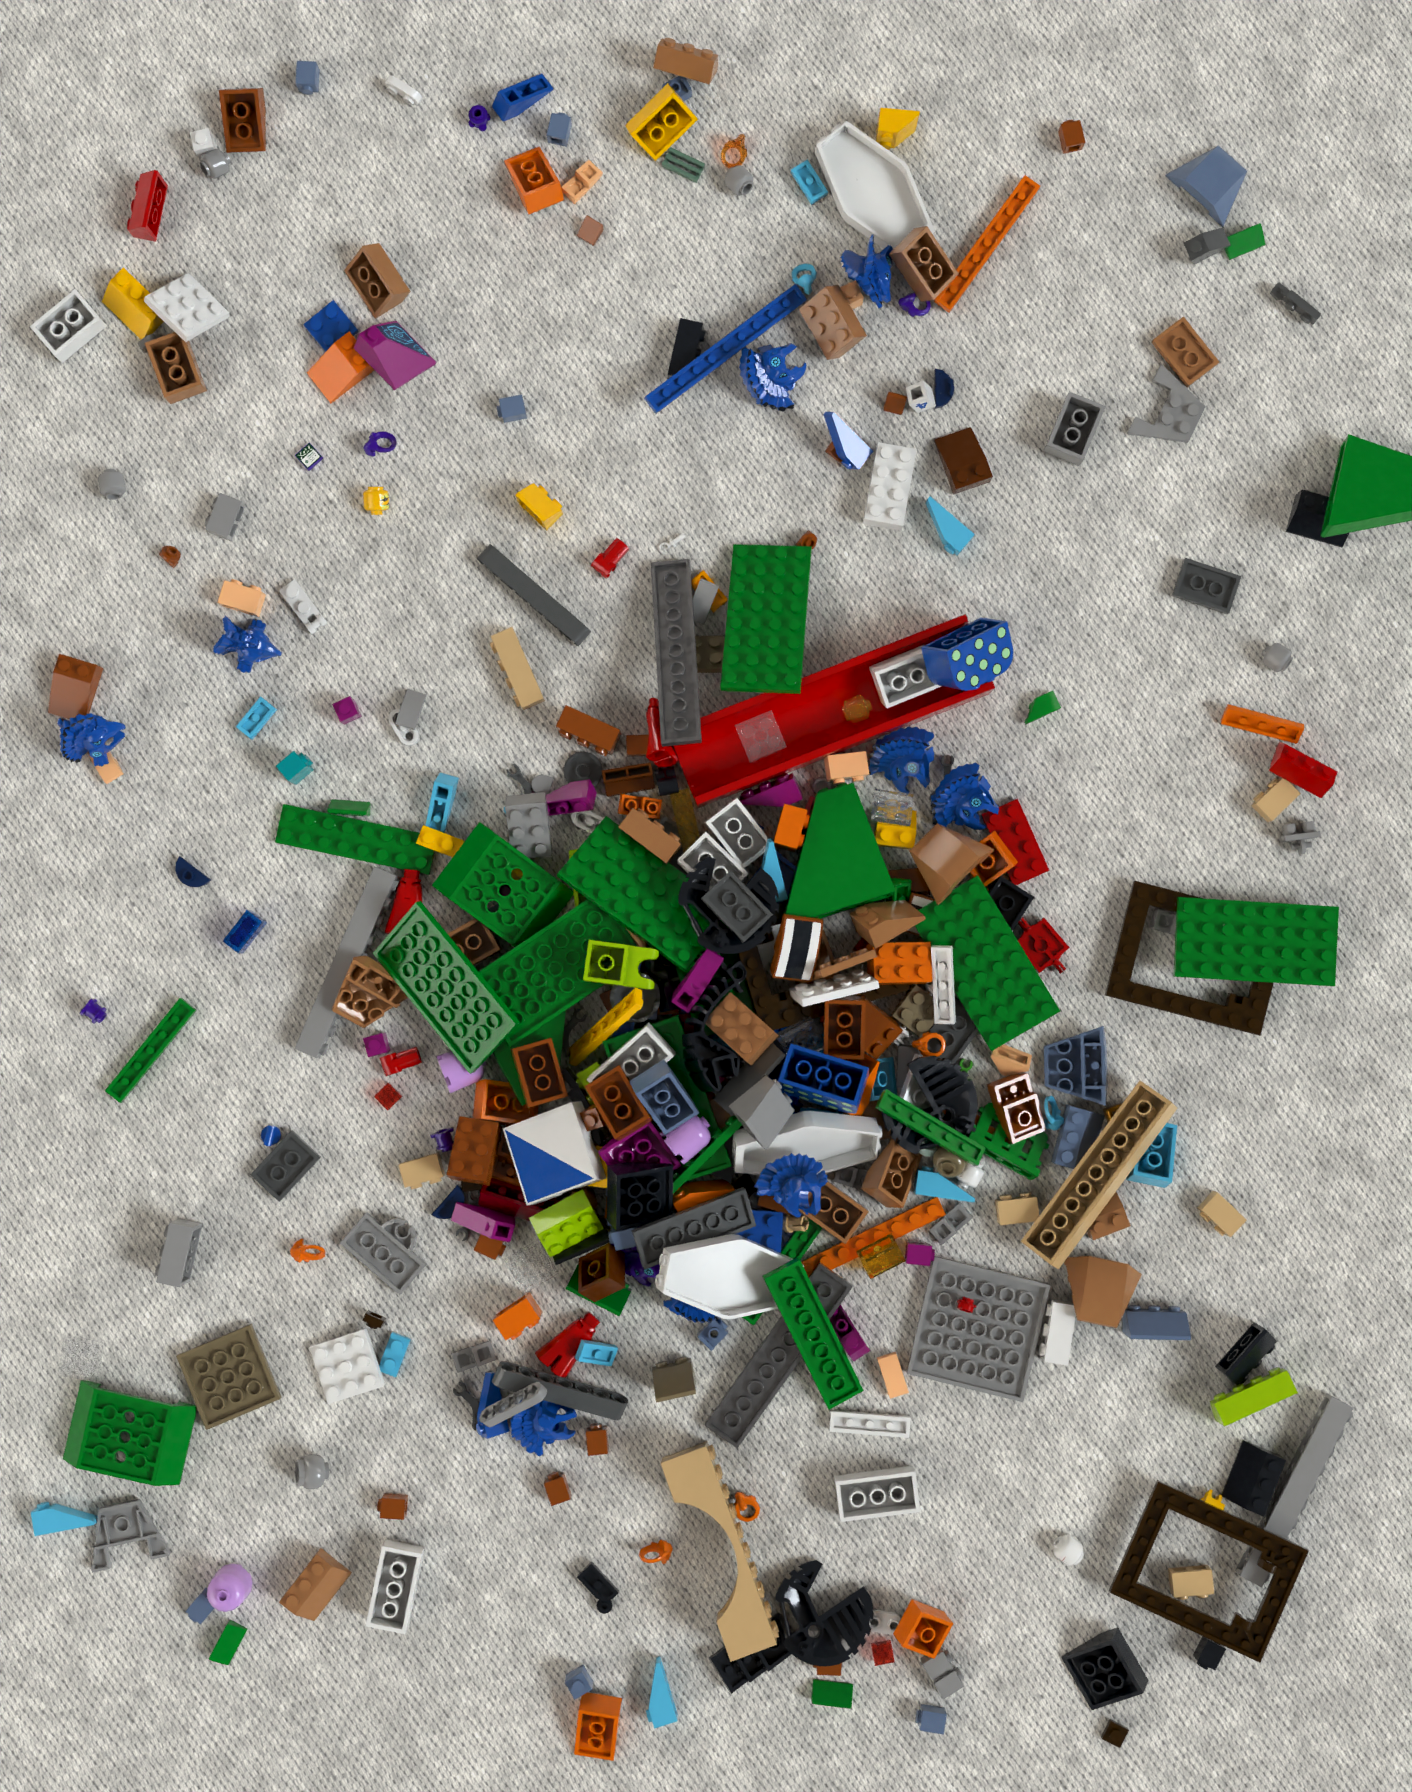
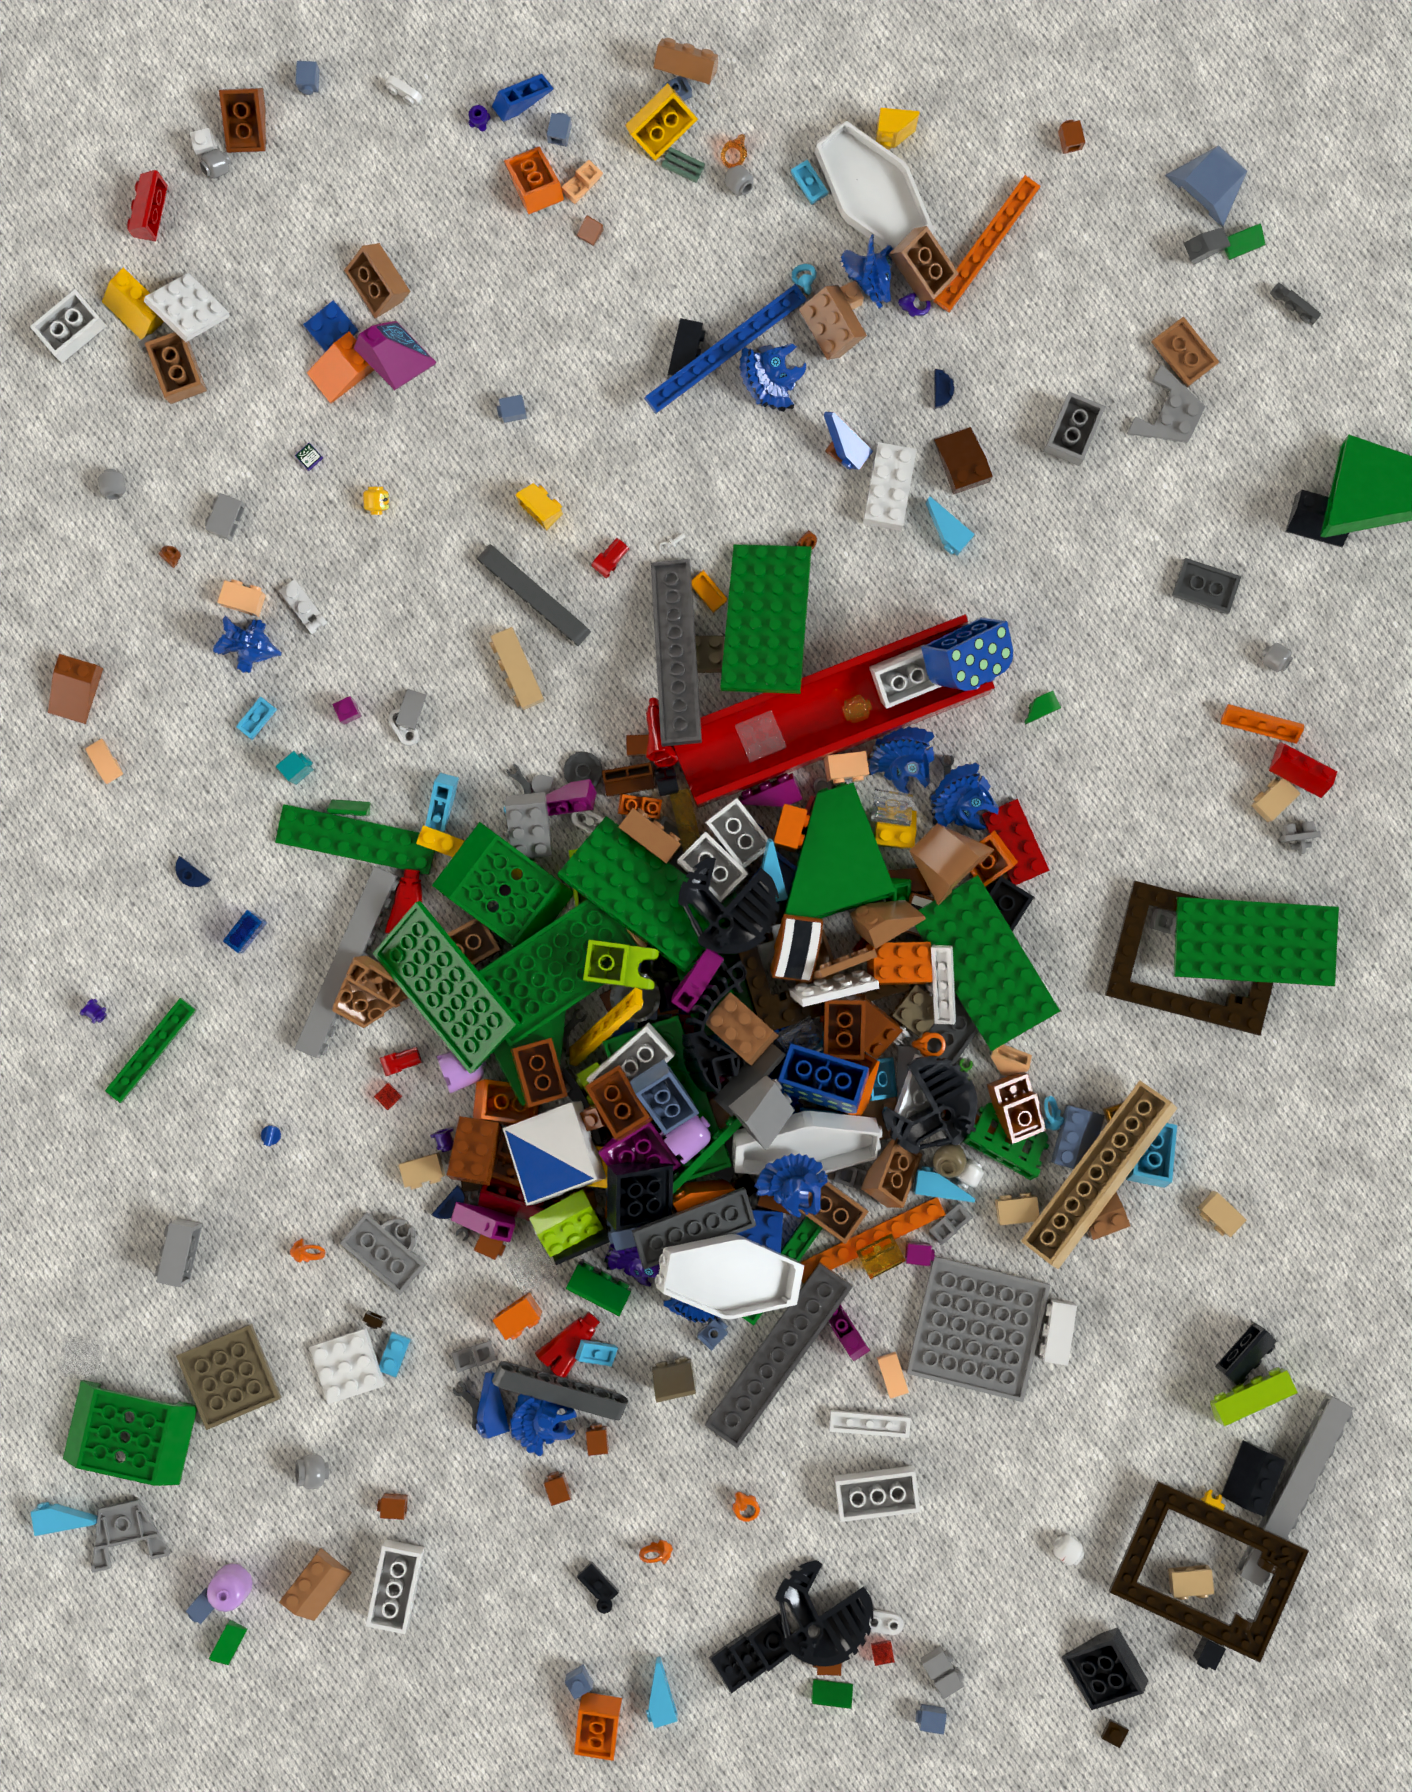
blue piece [57,713,126,766] -> none
dark grey plate [250,1130,321,1202] -> none
dark purple piece [363,431,397,457] -> none
magenta brick [363,1032,391,1057] -> none
light grey beam [480,1382,547,1427] -> none
dark orange brick [556,705,622,757] -> none
reddish brown brick [578,1243,625,1302] -> none
tan arch [661,1441,779,1662] -> none
light grey slope [693,578,719,624] -> none
dark grey plate [701,870,773,943] -> none
green plate [762,1257,864,1410] -> none
tan bush [783,1214,809,1233] -> none
green plate [875,1089,986,1166] -> none
dark orange slope [884,392,907,415] -> none
orange brick [893,1599,953,1659] -> none
white brick [906,380,936,413] -> none
light aqua plate [919,1140,937,1157] -> none
red plate [957,1297,976,1313] -> none
red plate [1017,917,1070,974] -> none
sand blue wedge [1044,1026,1108,1106] -> none
medium nougat wedge [1064,1256,1142,1328] -> none
sand blue slope [1122,1305,1191,1340] -> none

